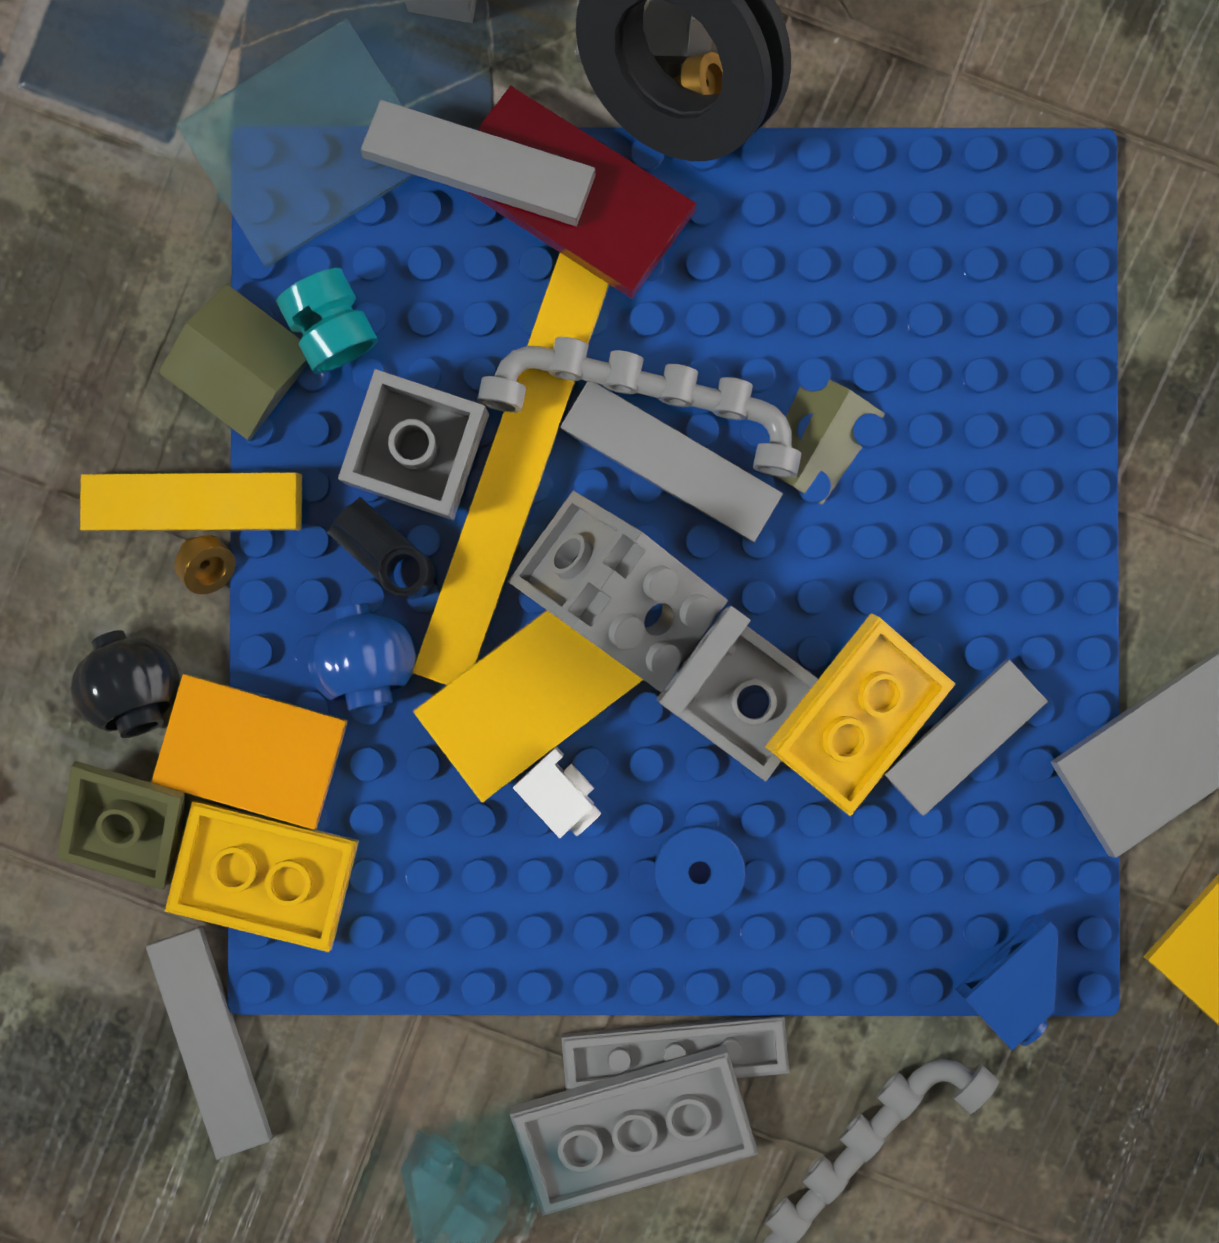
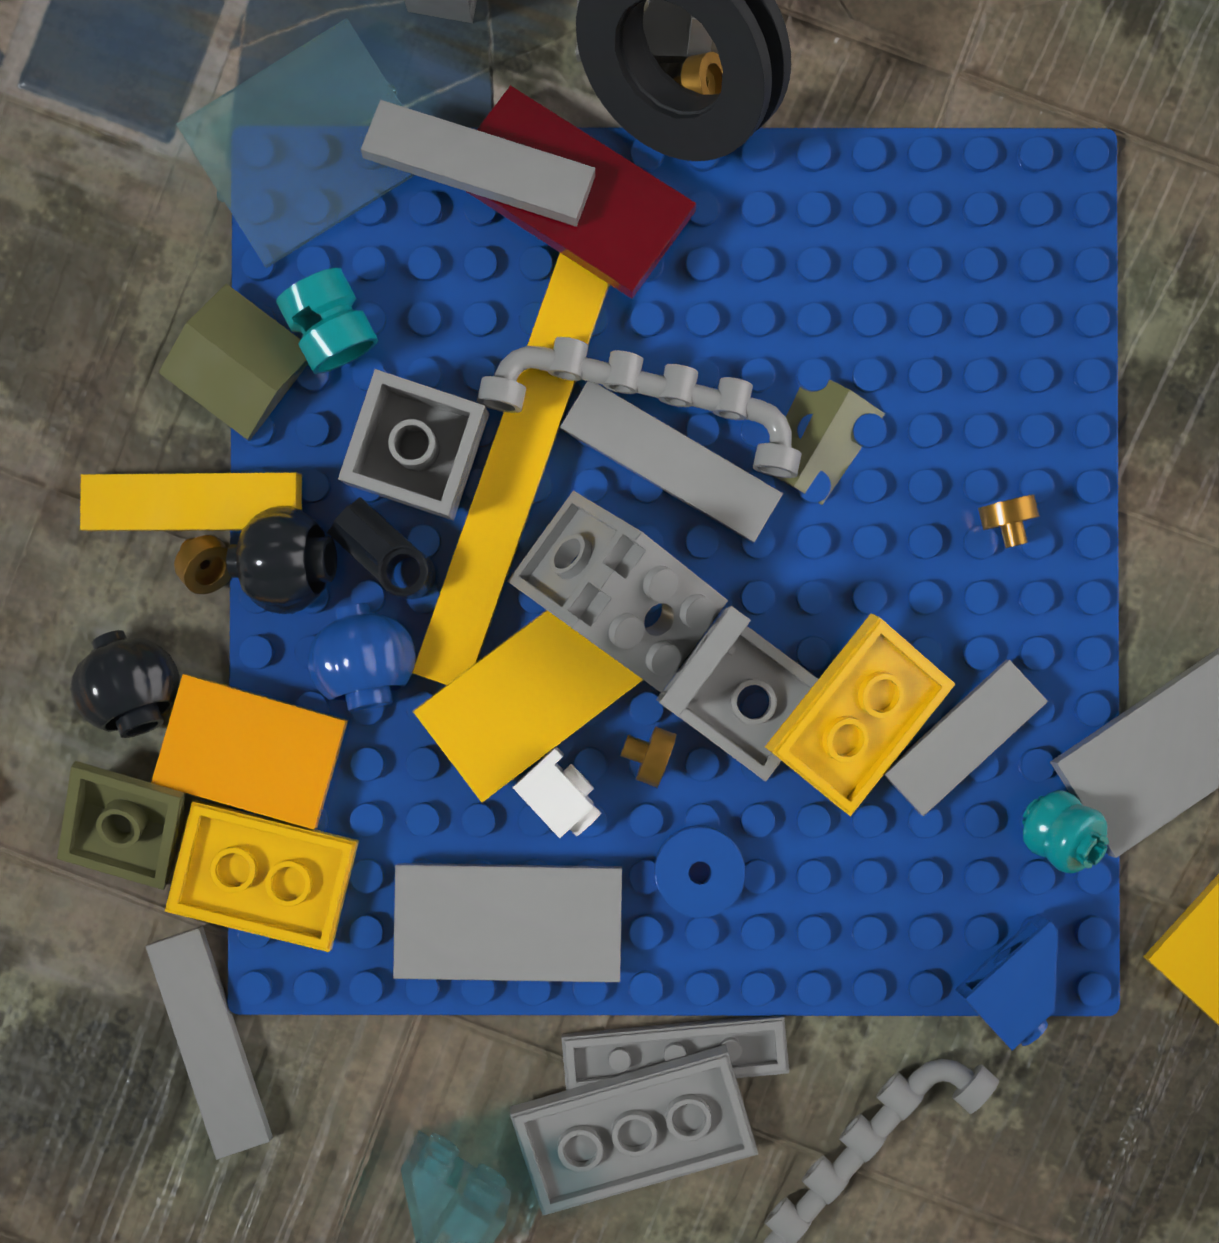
none -> black plant [226,506,337,614]
none -> light grey tile [393,863,622,982]
none -> pearl gold tile [620,726,677,787]
none -> pearl gold tile [978,495,1040,548]
none -> teal piece [1022,790,1109,874]

